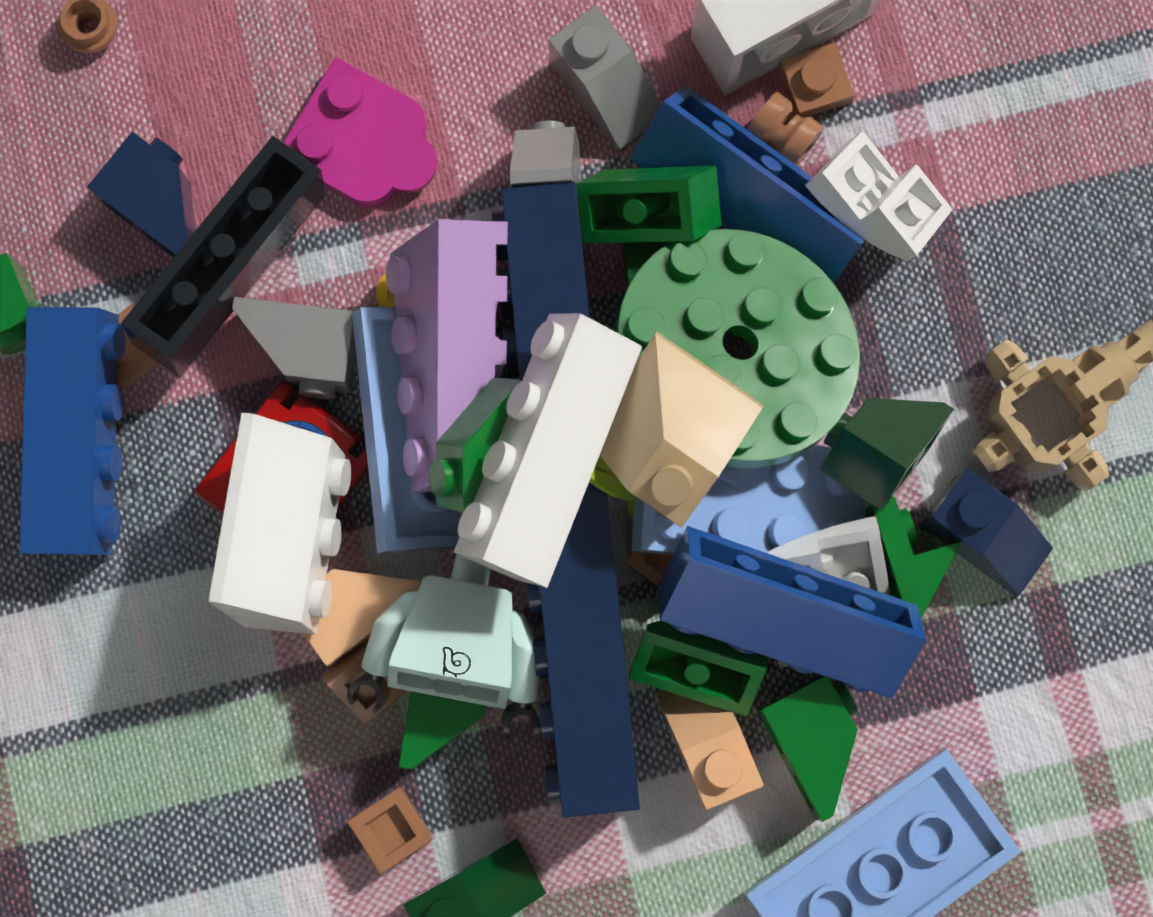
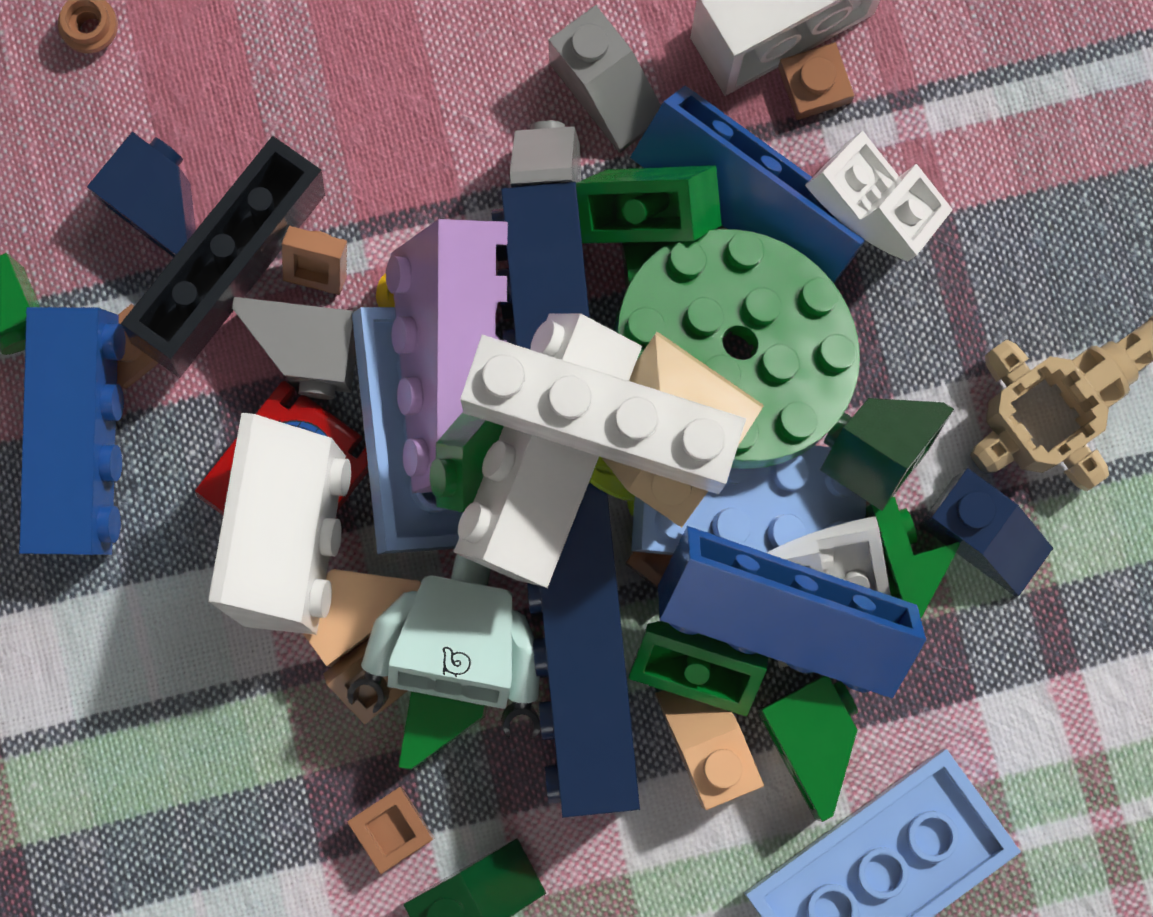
dark pink plate [283,57,437,208] -> none
nougat wheel [747,92,825,166] -> none
none -> nougat plate [282,226,347,295]
none -> white brick [460,335,747,494]

